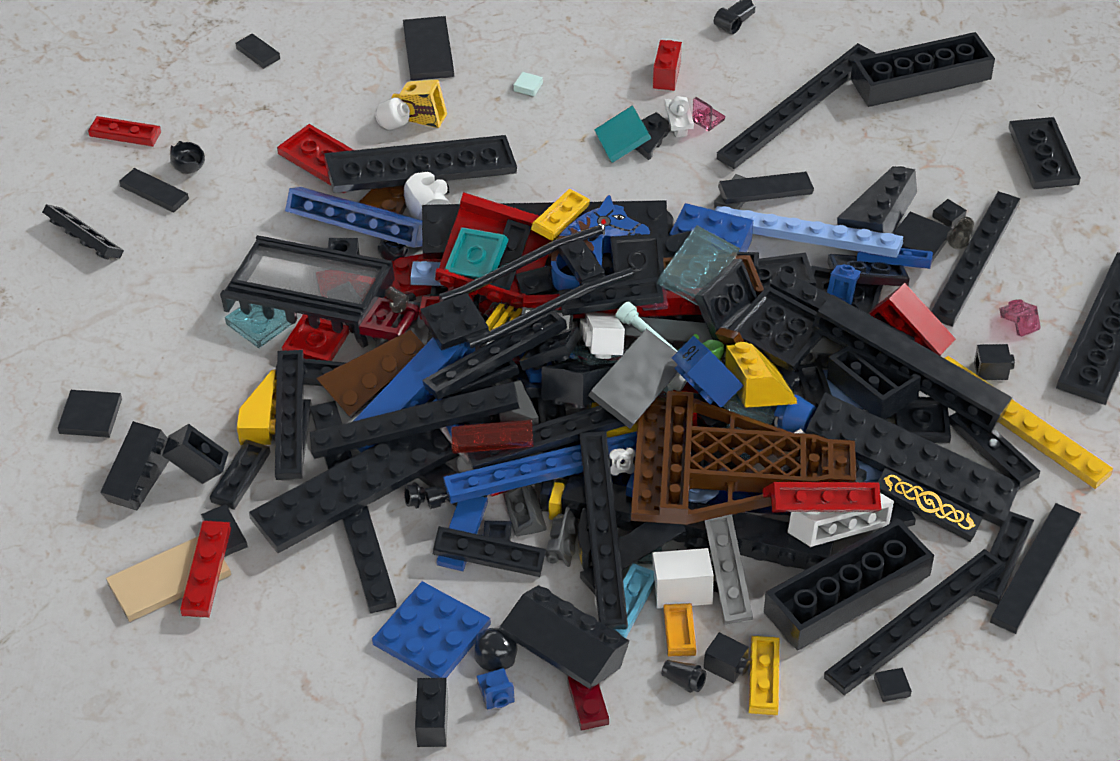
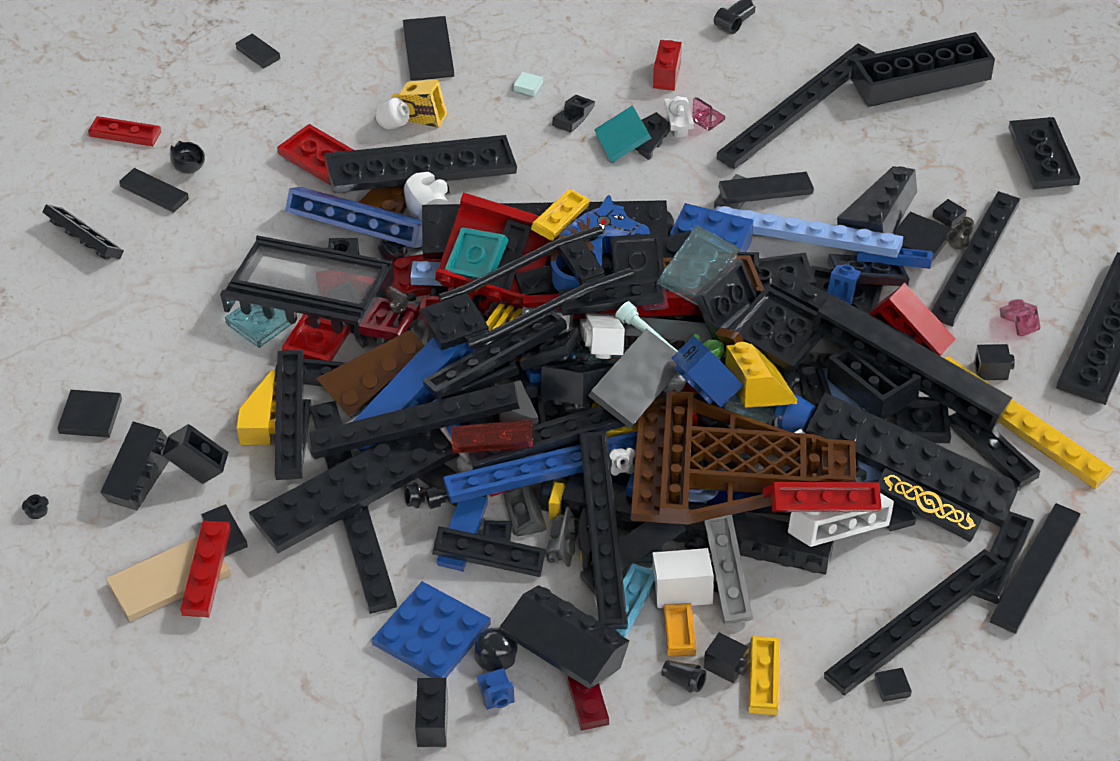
black tile [210,440,271,510] -> none
black brick [763,519,935,651] -> none
none -> black plate [22,494,49,519]
none -> black slope [552,95,595,132]

